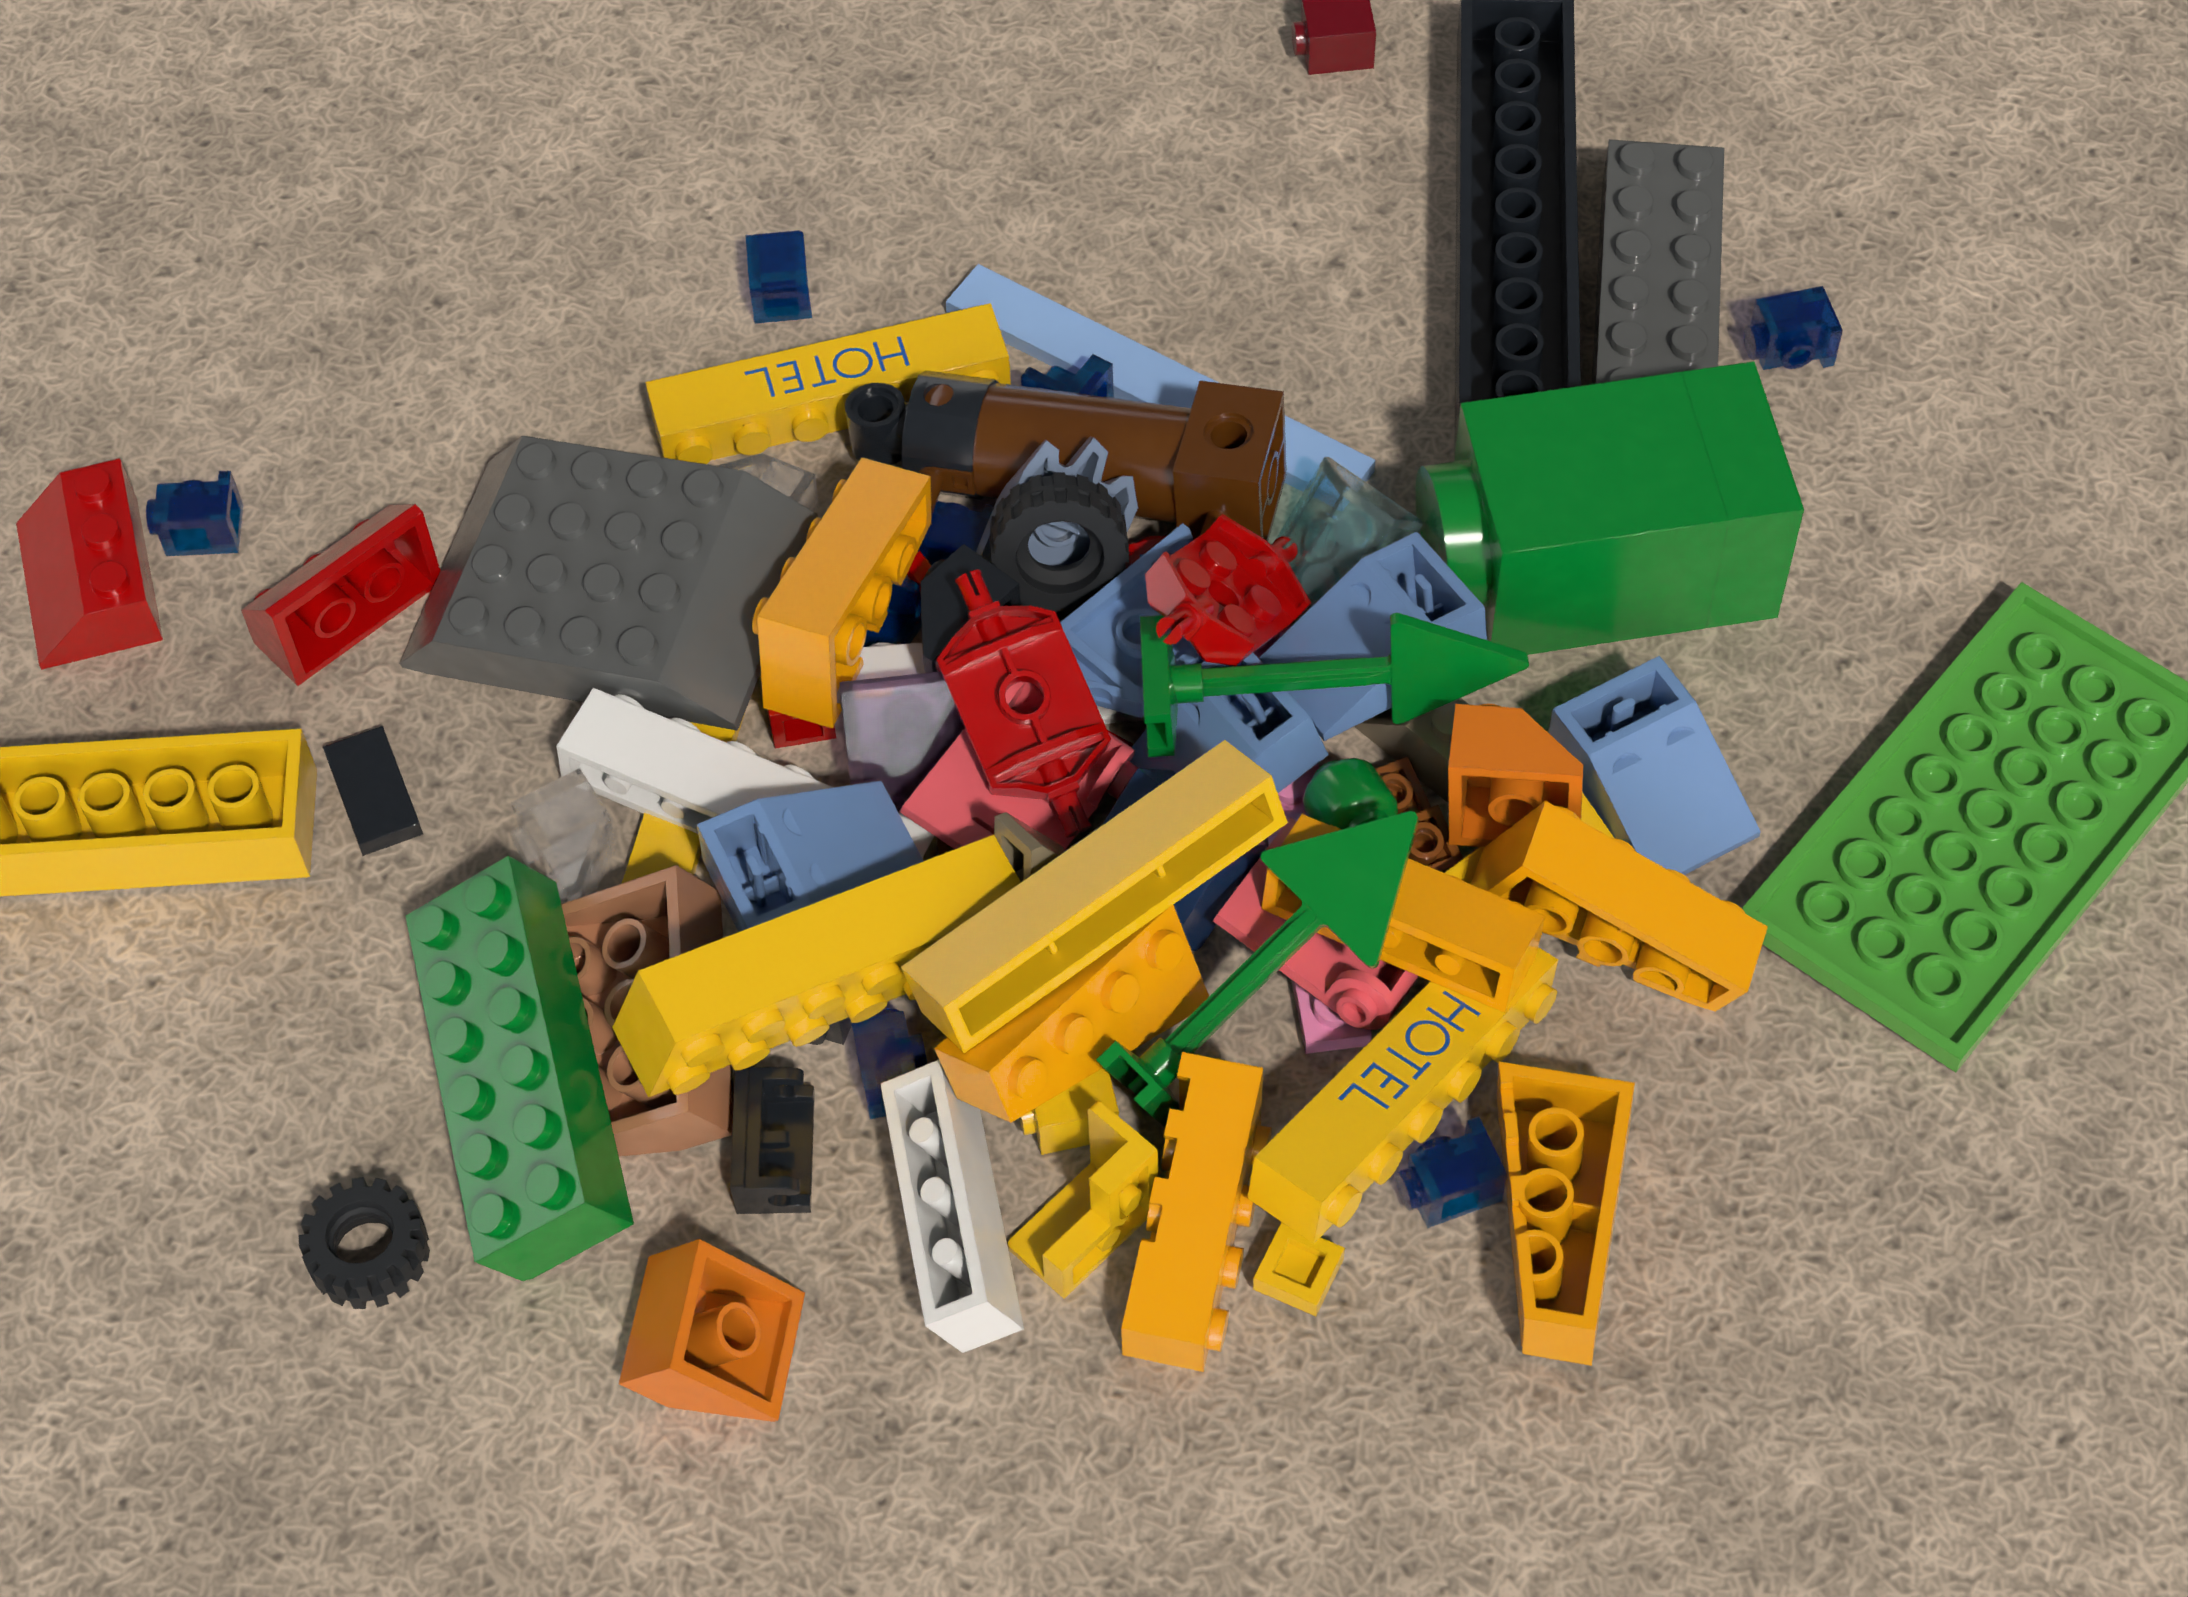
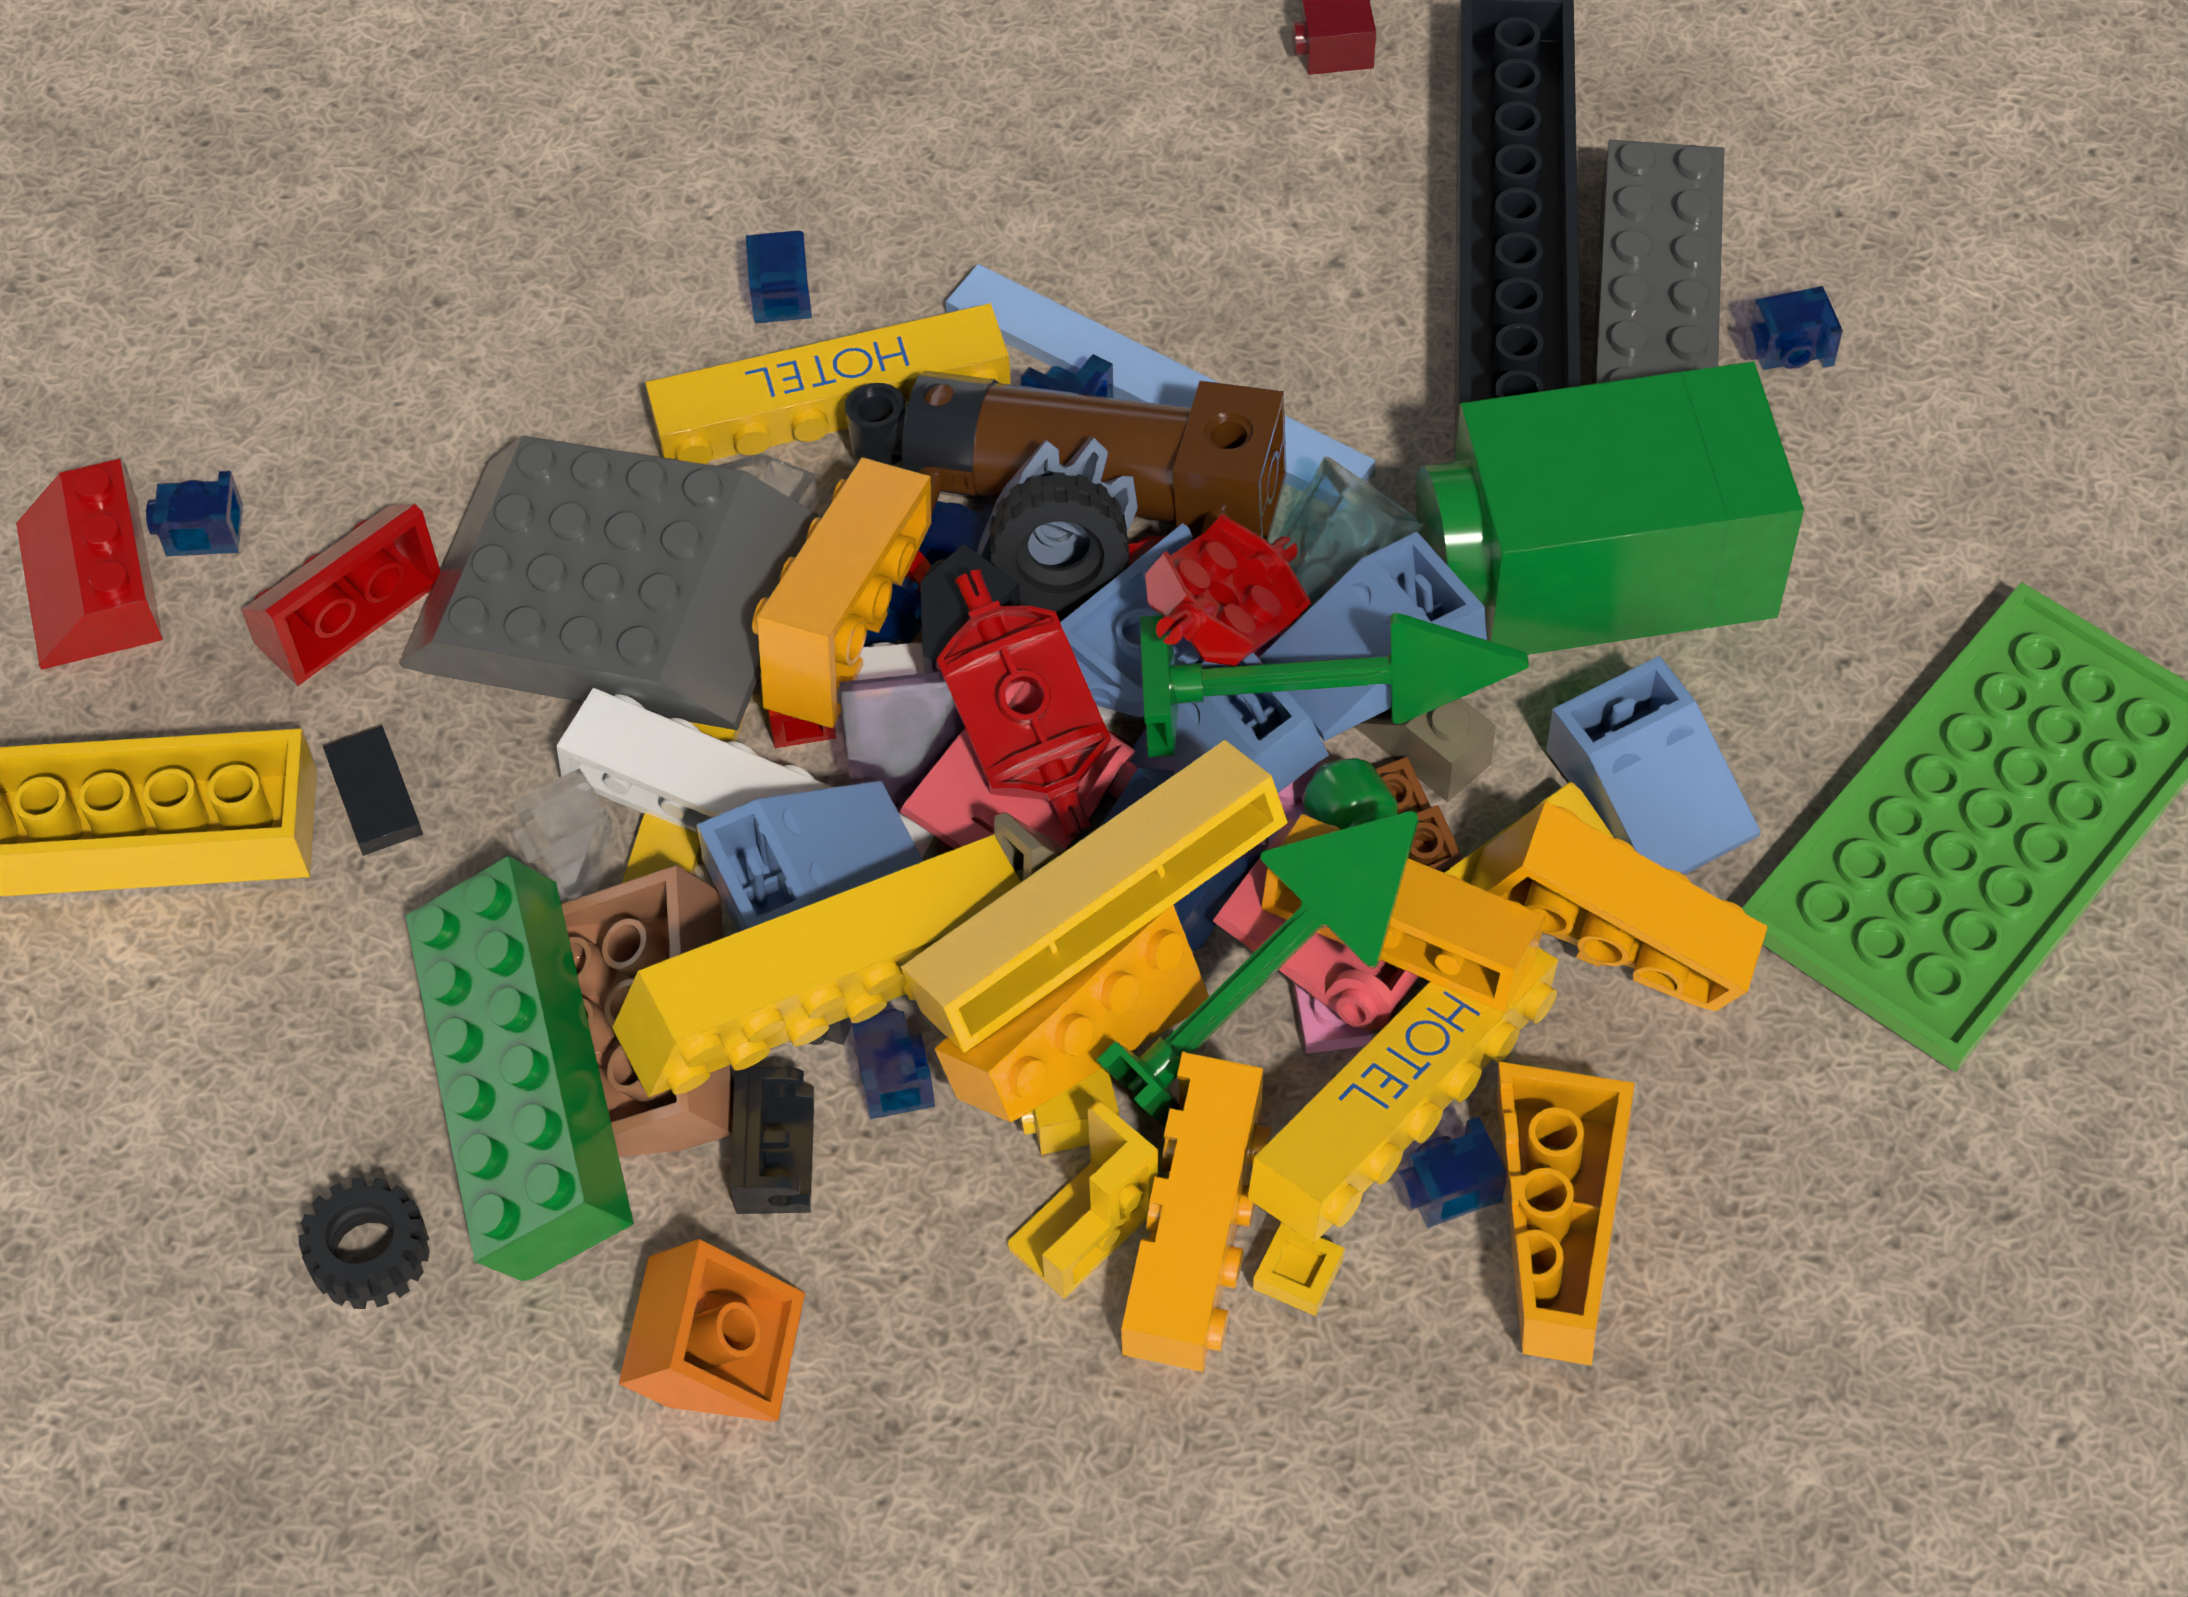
white brick [881,1060,1024,1353] -> none
orange slope [1448,704,1584,847] -> none

